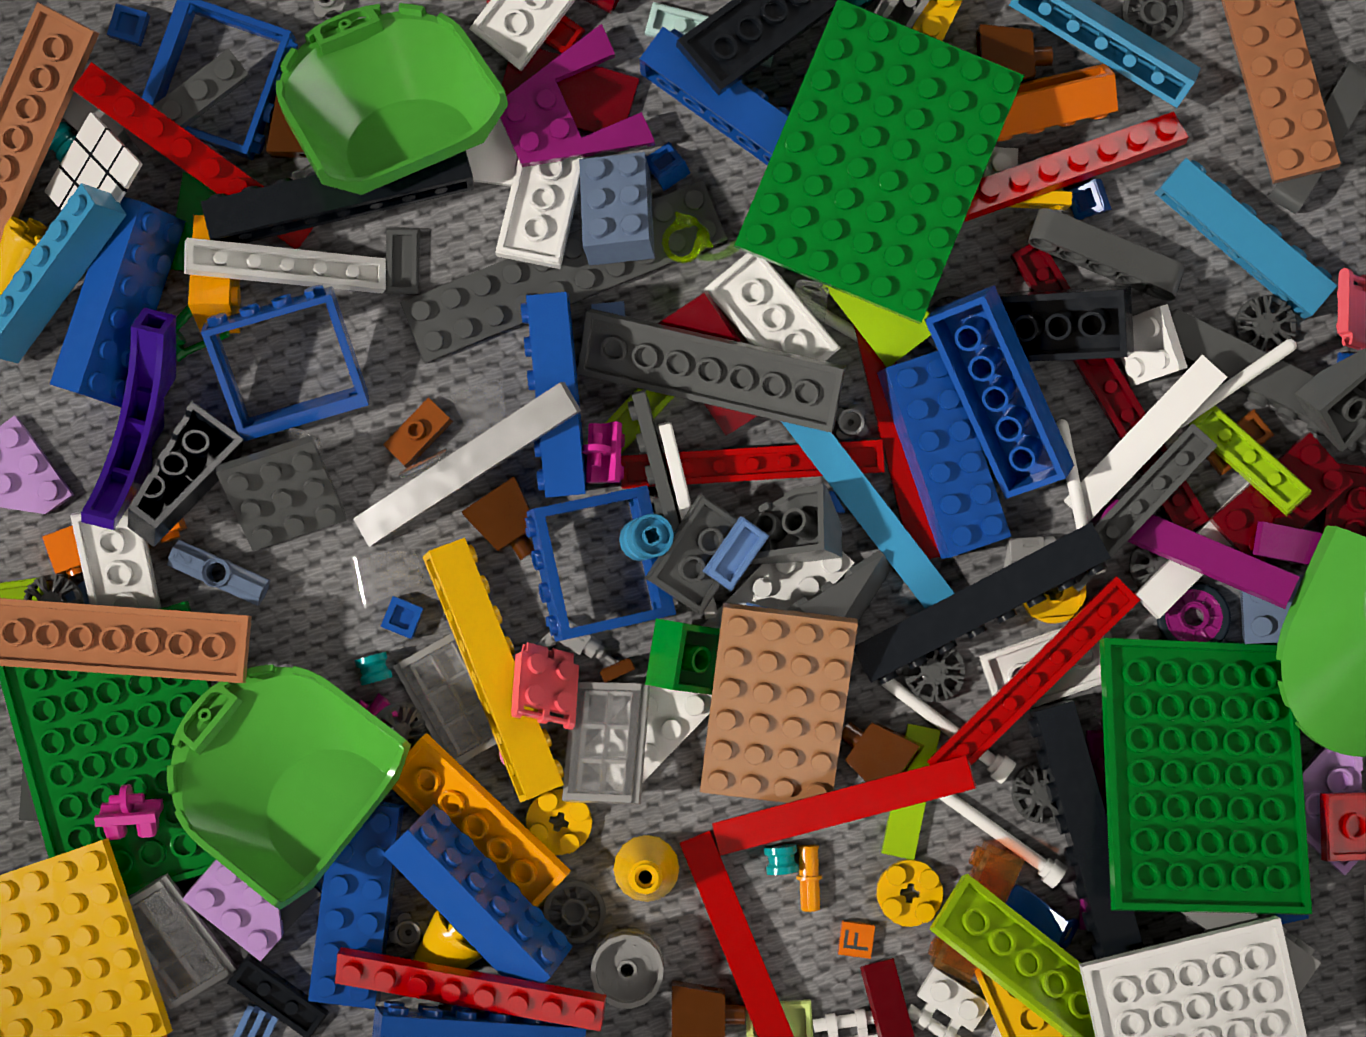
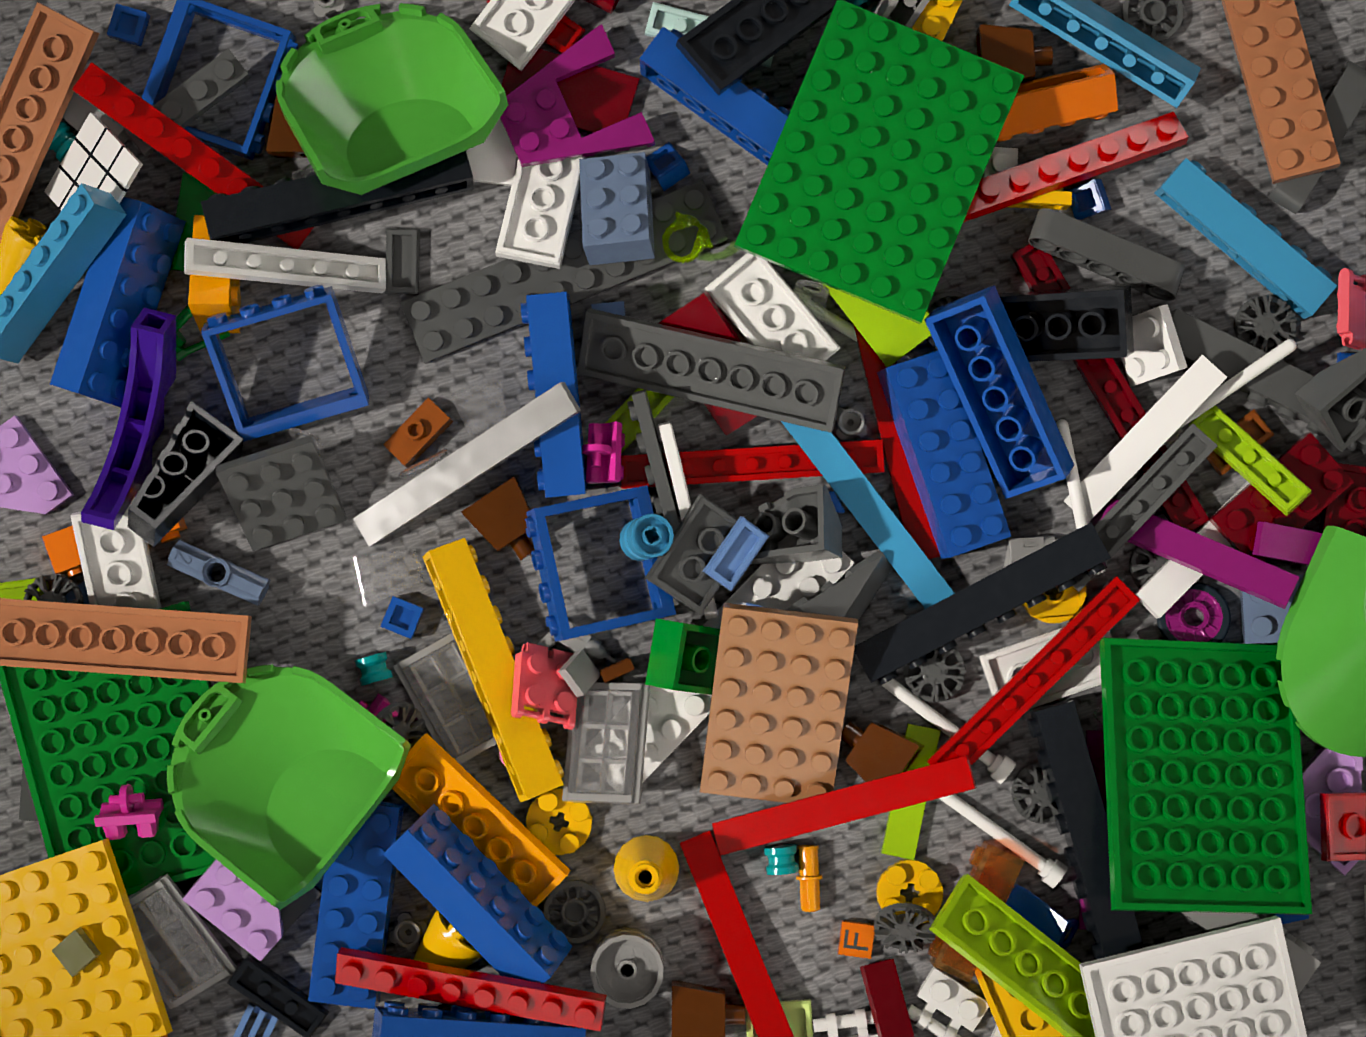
none -> olive tile [52,927,101,977]
none -> light grey tile [558,649,601,697]
none -> dark grey wheel [874,903,936,954]

